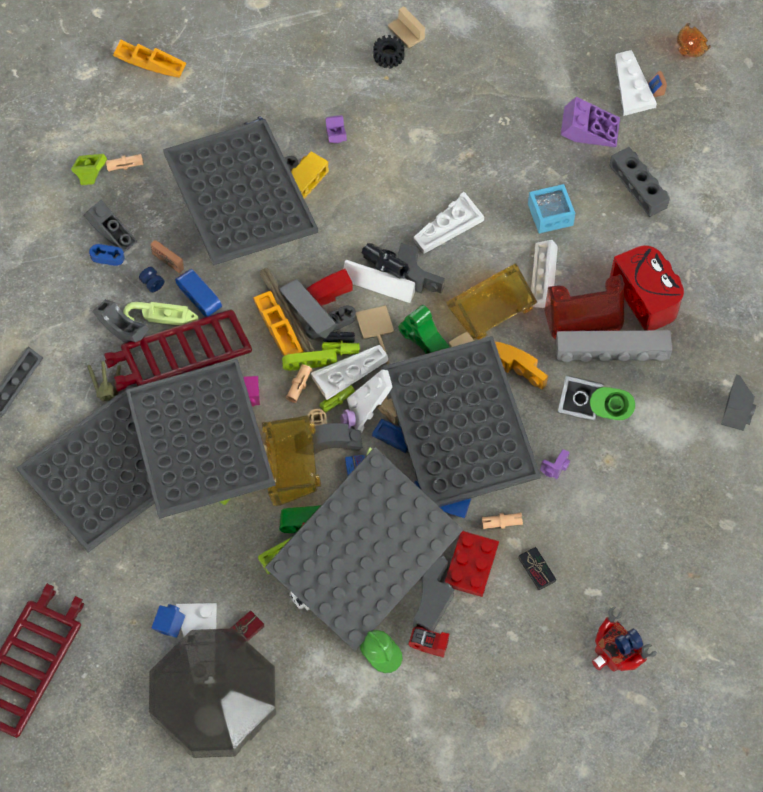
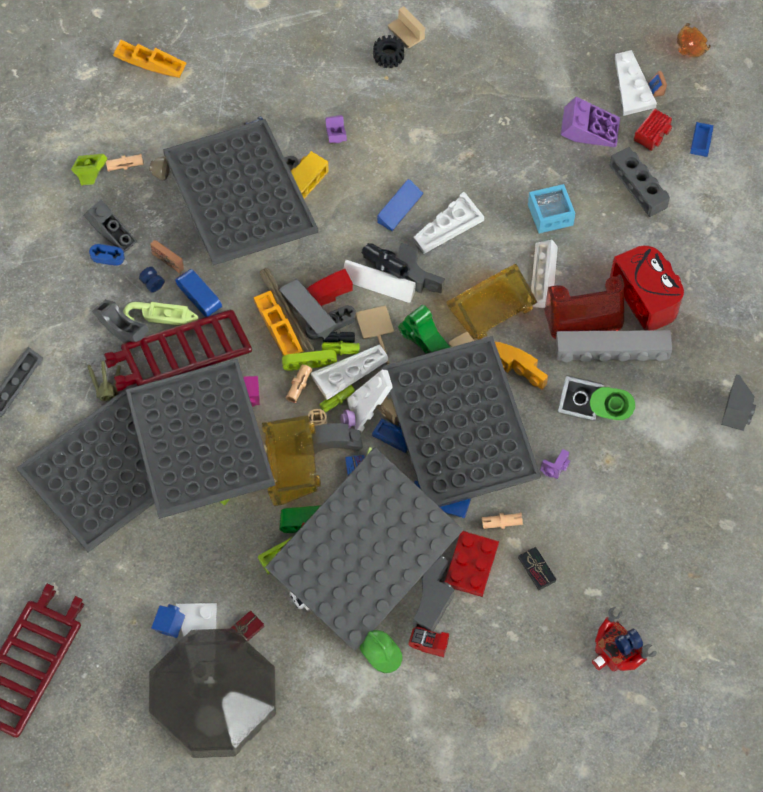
none -> dark tan cone [149,156,170,181]
none -> slope [377,179,423,231]
none -> red brick [634,108,672,151]
none -> blue tile [690,122,714,157]

